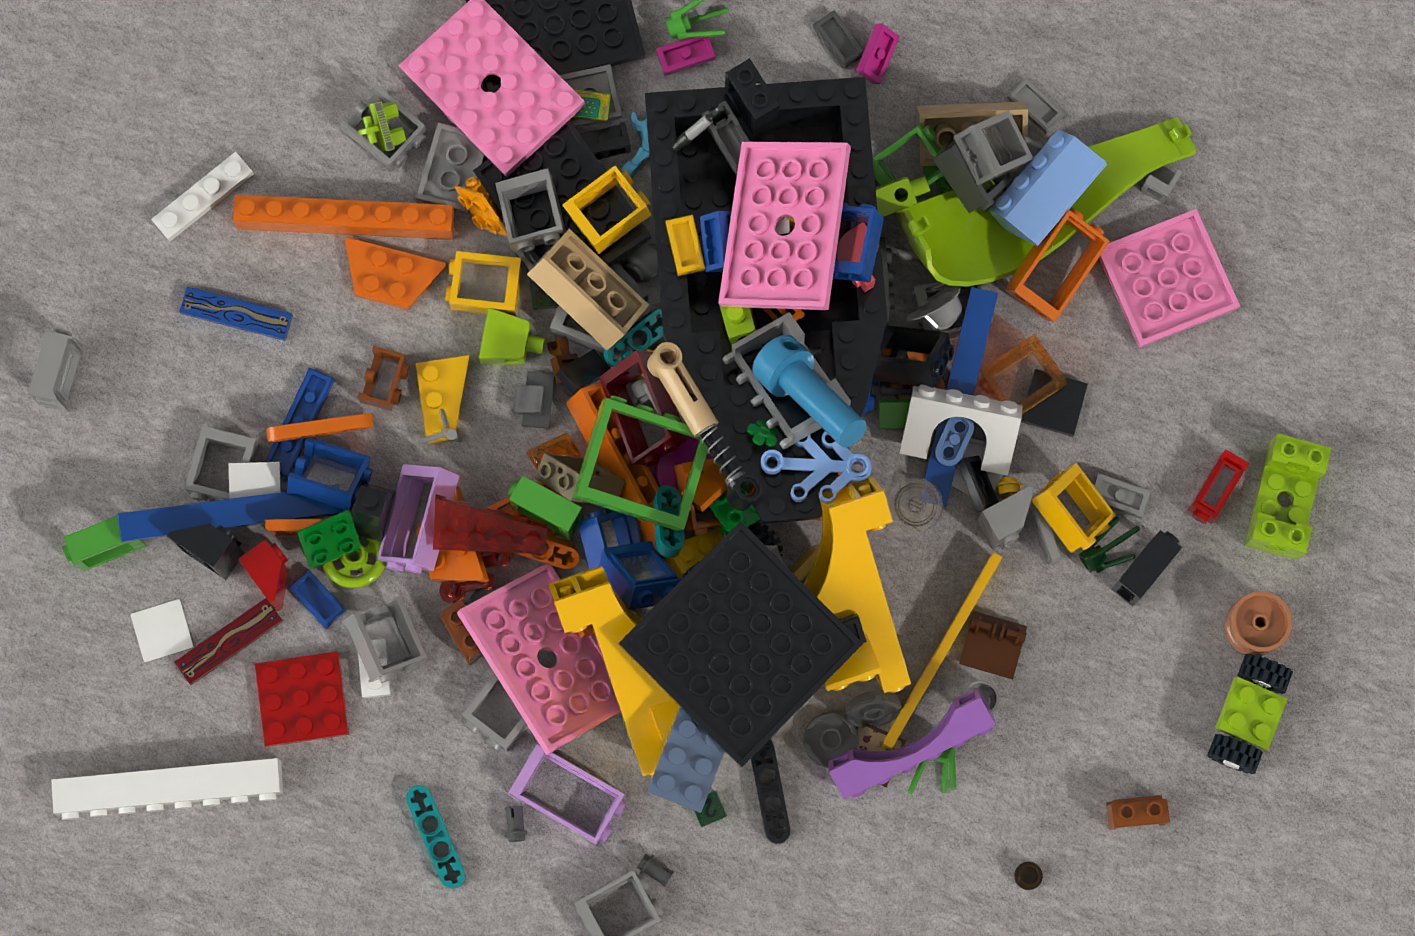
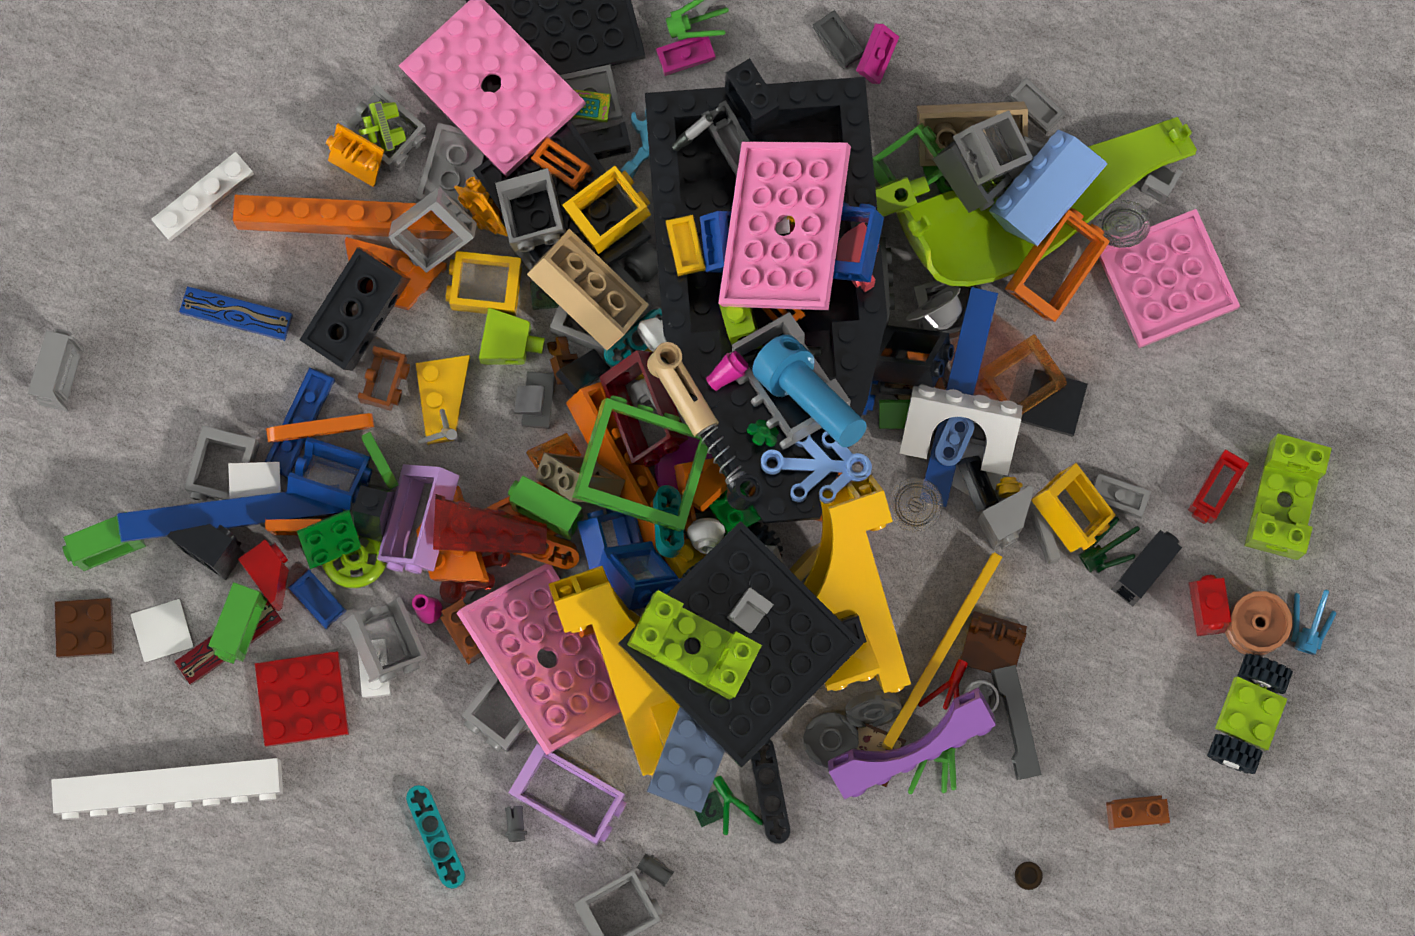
none -> reddish brown plate [55,598,114,658]
none -> bright green window [208,582,267,664]
none -> black brick [300,247,411,371]
none -> light orange hinge [326,123,384,187]
none -> bright green tile [361,432,399,490]
none -> light grey window [388,187,477,273]
none -> dark pink cone [412,594,442,624]
none -> orange tile [531,137,591,190]
none -> lime plate [627,590,762,699]
none -> white cone [637,317,665,352]
none -> white cone [687,518,725,554]
none -> dark pink cone [706,351,749,391]
none -> green plant [713,776,763,835]
none -> light grey panel [727,588,774,634]
none -> red plant [918,659,968,710]
none -> dark grey piece [991,665,1042,780]
none -> clear tile [1096,200,1150,248]
none -> red torso [1188,574,1231,637]
none -> dark azure plant [1291,589,1336,655]

